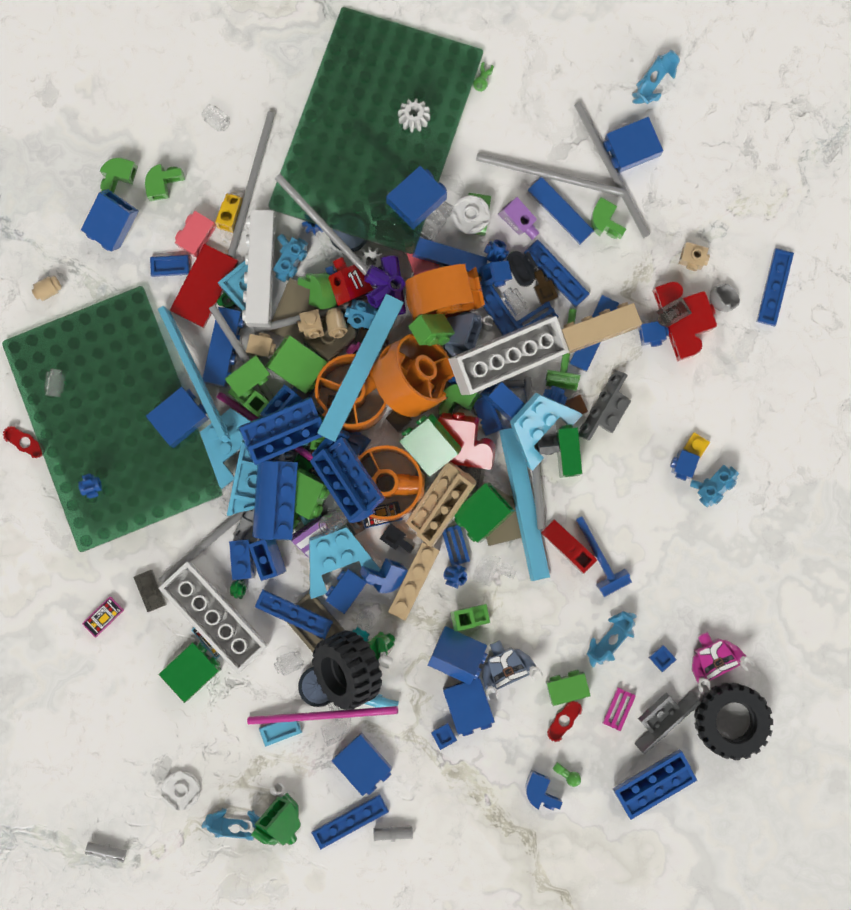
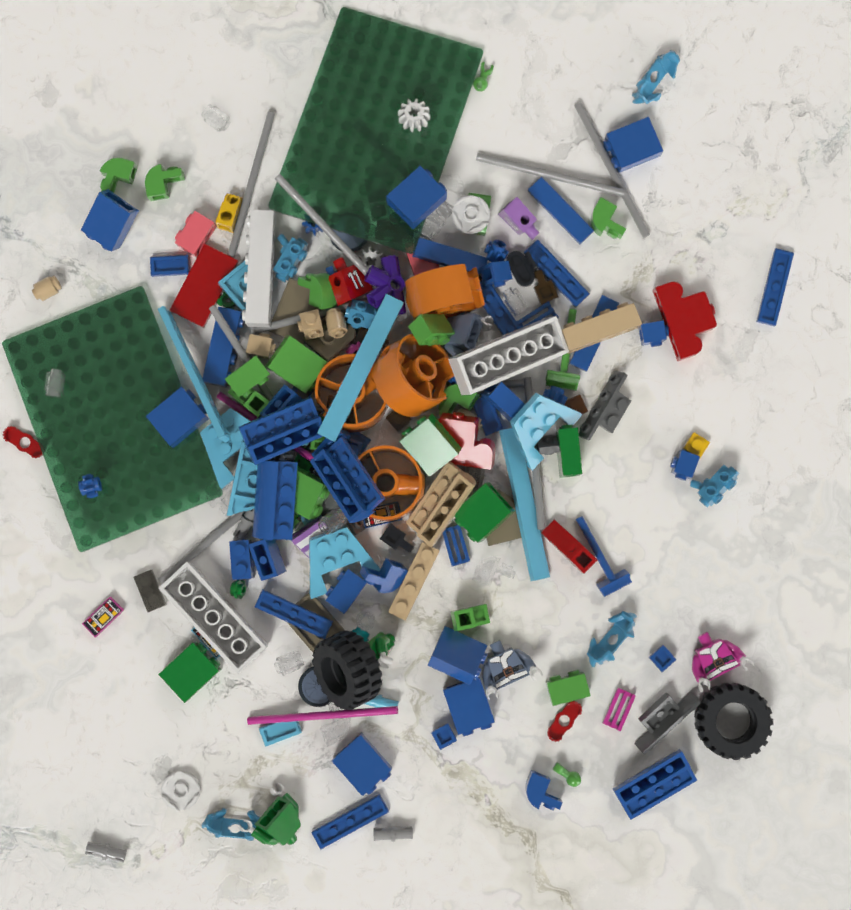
blue gear [443,563,467,589] -> none
clear smoke tile [656,297,692,328] -> none
tan brick [678,242,710,271] -> none
light grey hair [710,284,740,312] -> none

